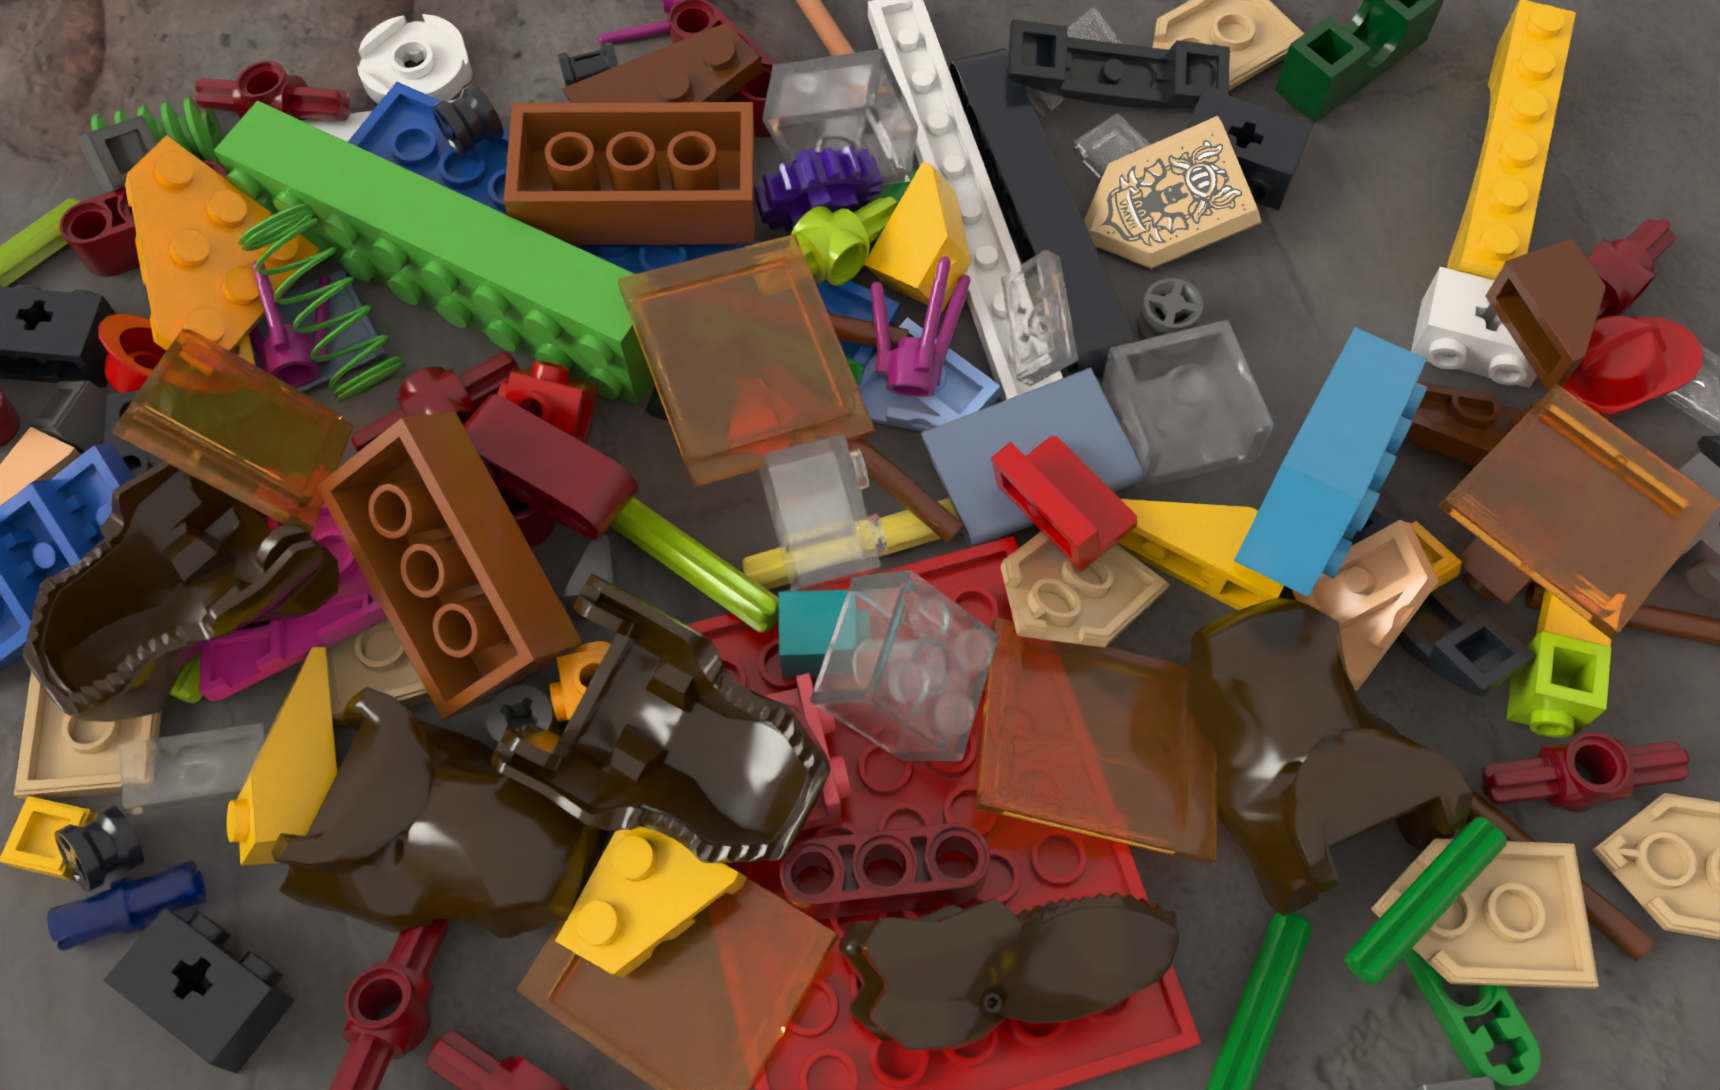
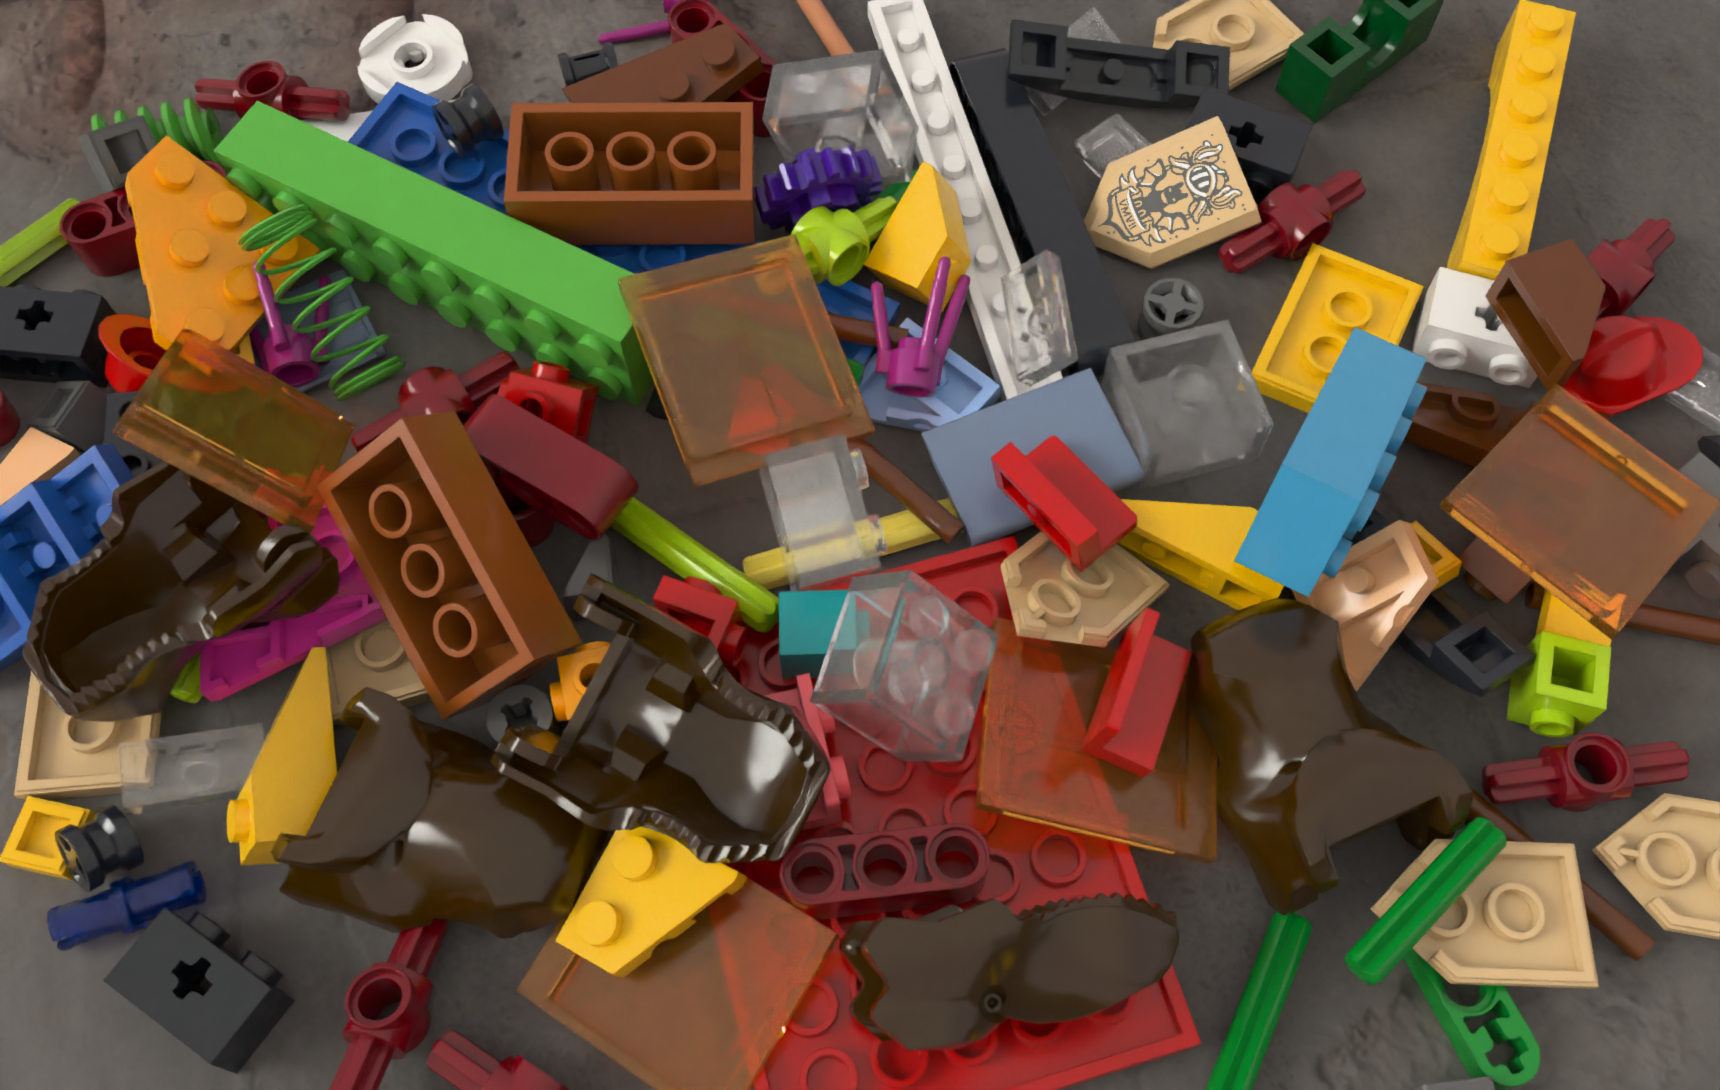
none -> red bracket [653,575,749,668]
none -> red panel [1081,607,1192,778]
none -> dark red axle [1218,170,1366,274]
none -> yellow tile [1245,243,1424,413]

